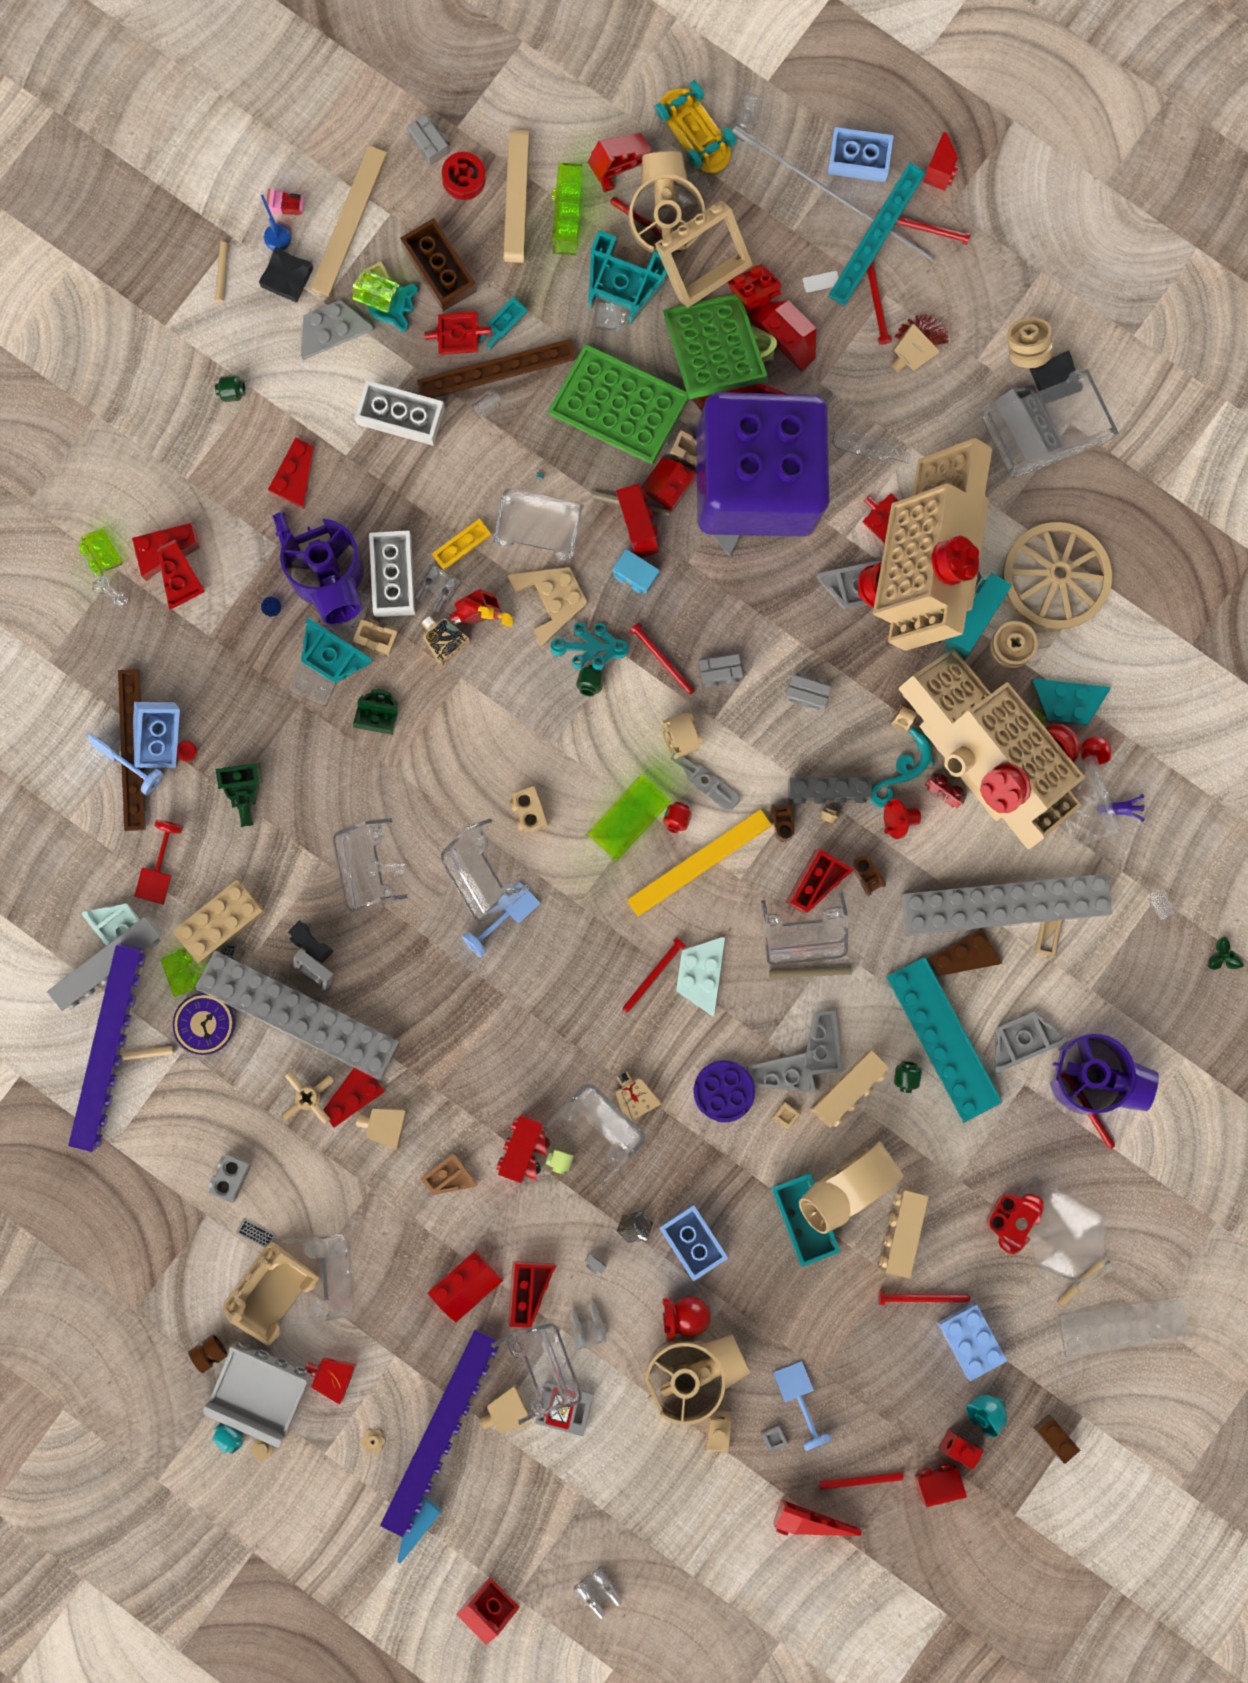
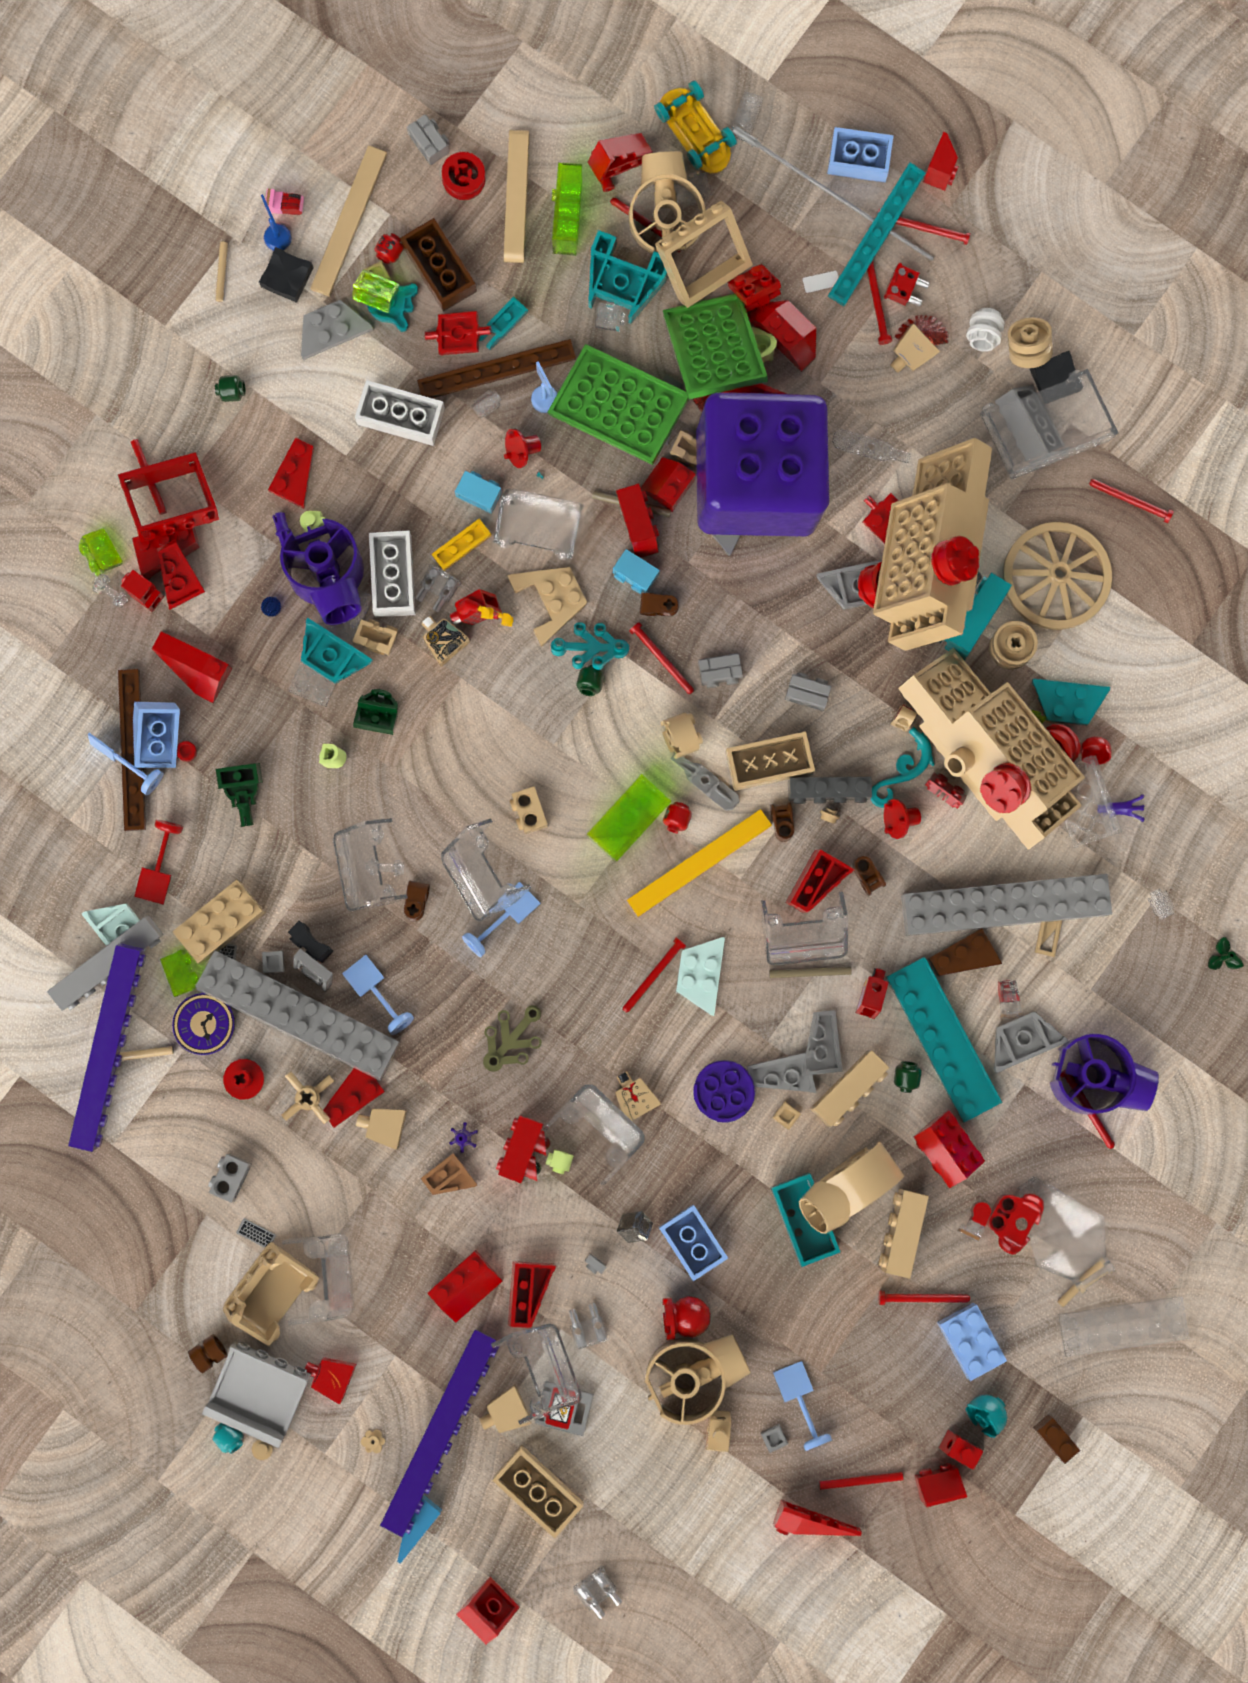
none -> red window [118,452,219,542]
none -> red arch [121,570,164,613]
none -> red bar [130,439,167,515]
none -> red wedge [152,631,233,704]
none -> red piece [223,1059,264,1100]
none -> light grey plate [262,951,285,973]
none -> yellowish green plate [300,511,325,532]
none -> yellowish green plate [319,744,347,768]
none -> light blue piece [342,955,414,1035]
none -> red head [374,233,404,265]
none -> reddish brown piece [404,880,430,921]
none -> dark purple piece [449,1122,478,1153]
none -> medium azure brick [454,471,502,514]
none -> olive plant [483,1005,542,1072]
none -> tan brick [492,1445,583,1539]
none -> red piece [504,428,541,468]
none -> light blue piece [531,361,558,413]
none -> reddish brown piece [640,593,679,616]
none -> tan brick [725,731,815,791]
none -> red torso [855,968,889,1019]
none -> red piece [884,262,930,307]
none -> red piece [914,1110,985,1188]
none -> leg [957,1202,991,1242]
none -> white piece [966,308,1005,352]
none -> clear leg [998,979,1022,1020]
none -> red bar [1089,479,1174,524]

